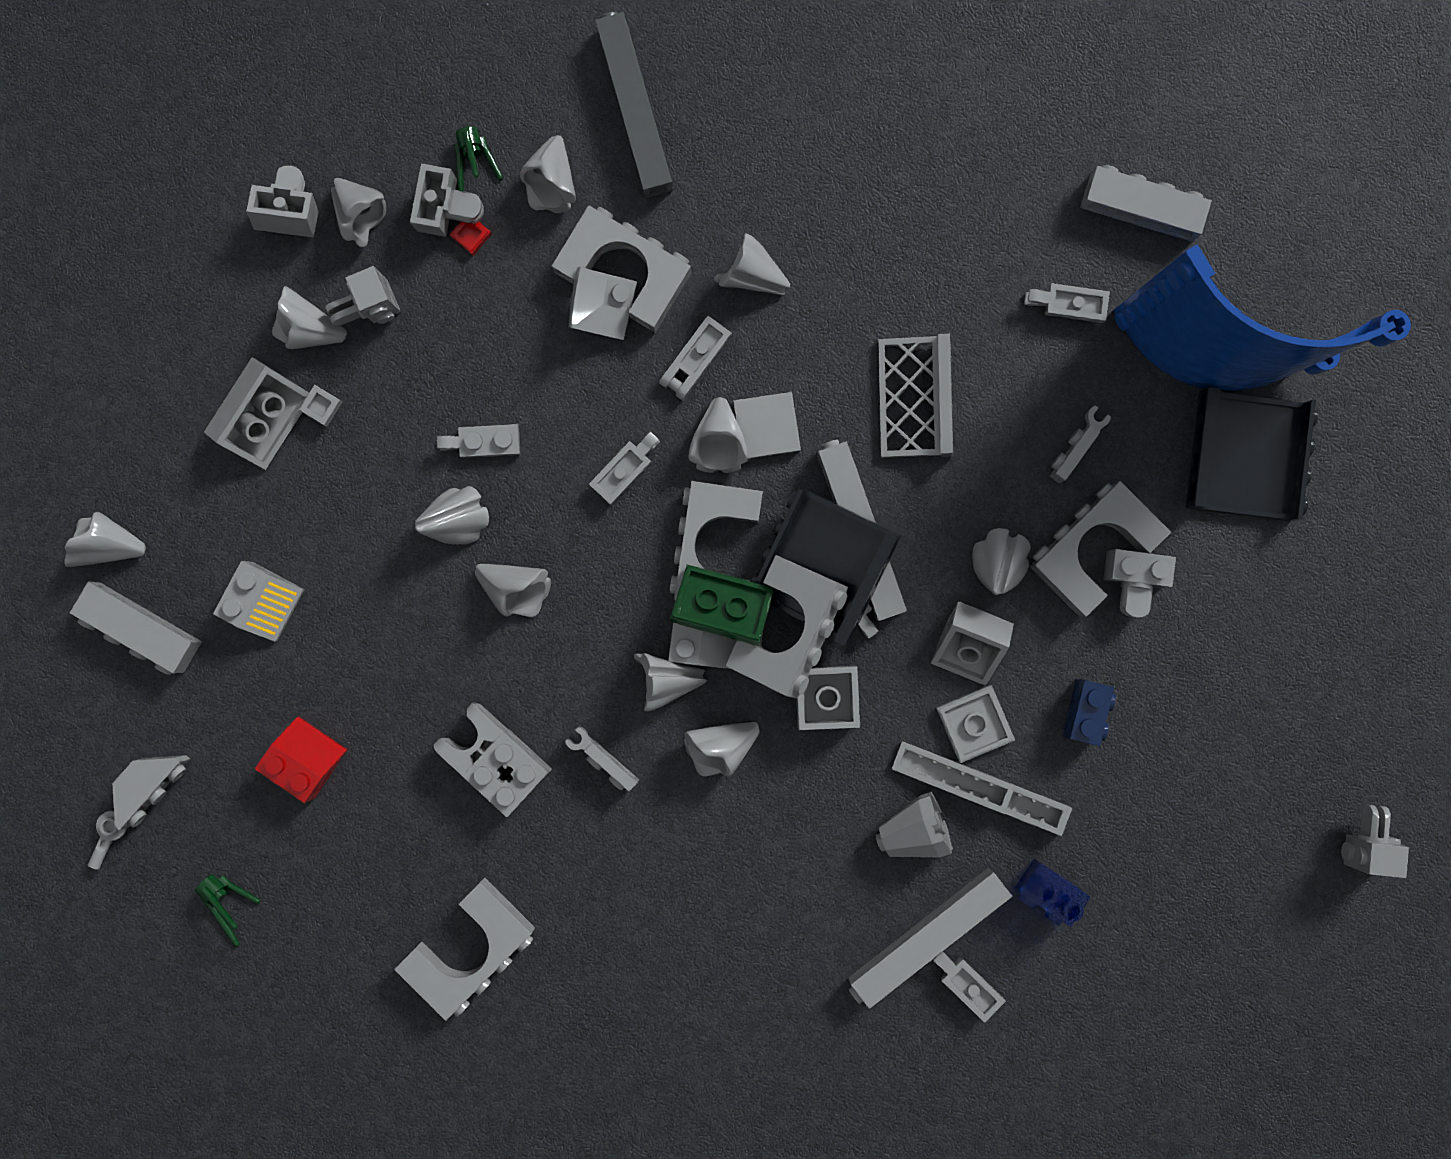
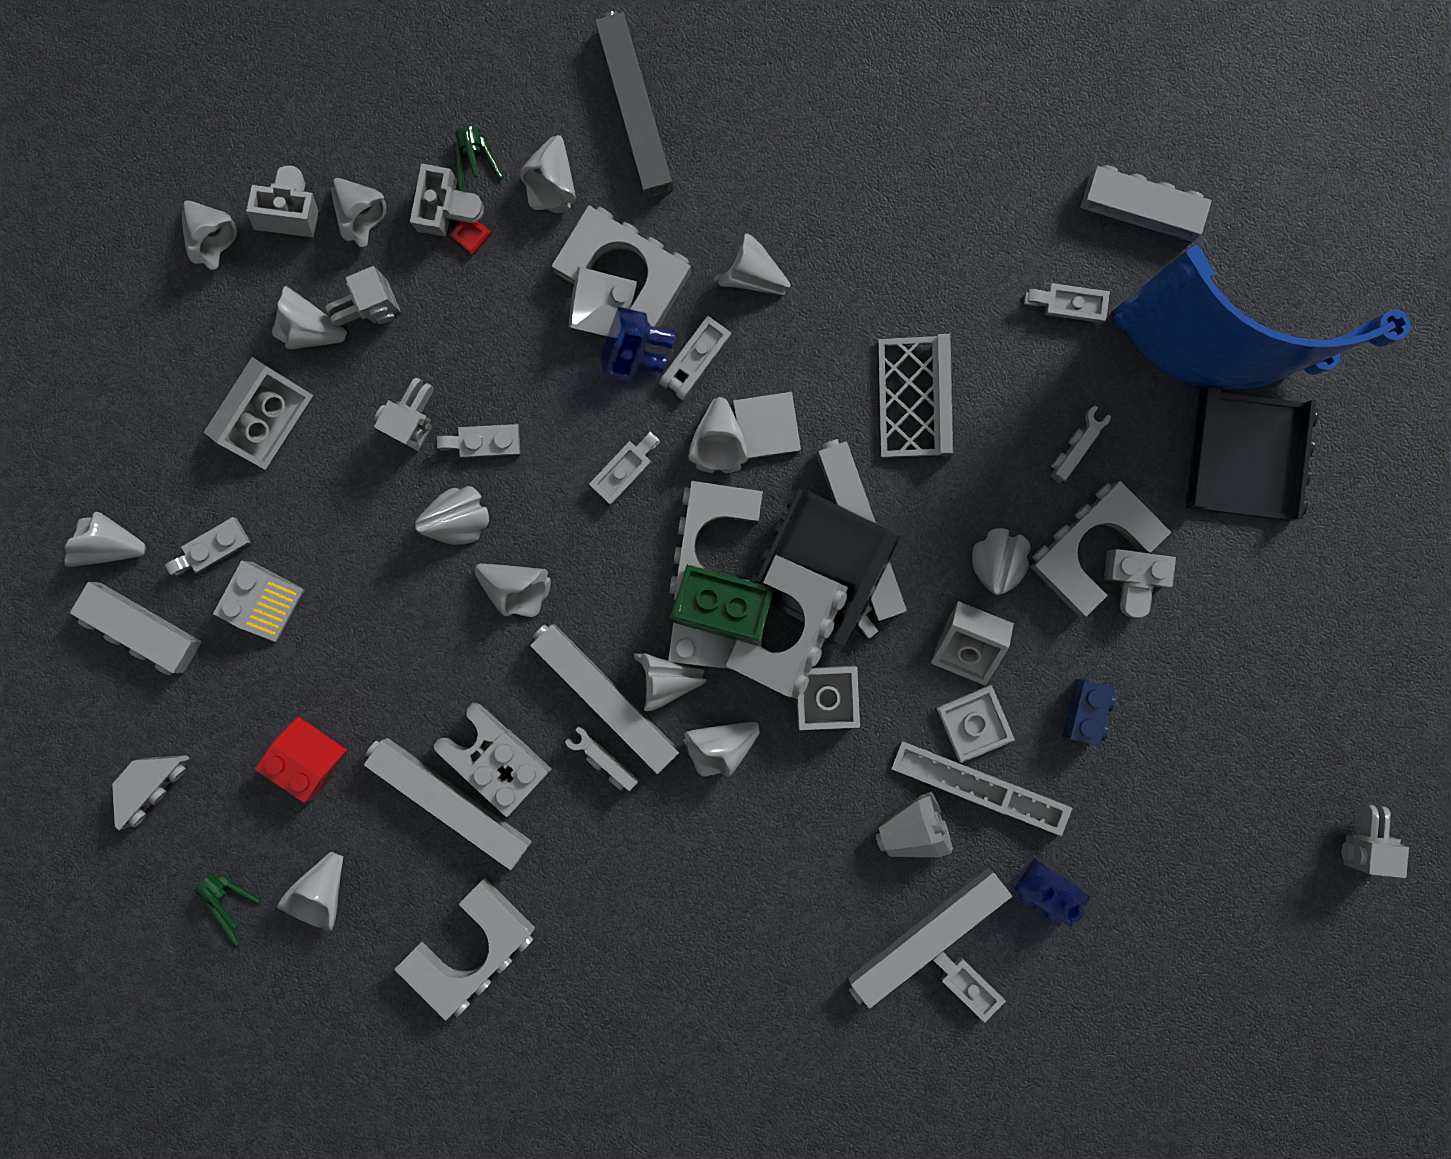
light grey plate [88,811,127,869] -> none
light grey plate [299,385,342,426] -> none
none -> light grey plate [165,517,251,576]
none -> light grey hat [182,200,237,270]
none -> light grey hat [277,852,343,931]
none -> light grey brick [364,738,532,870]
none -> light grey brick [374,378,434,452]
none -> light grey brick [530,624,680,774]
none -> clear blue brick [601,307,675,382]

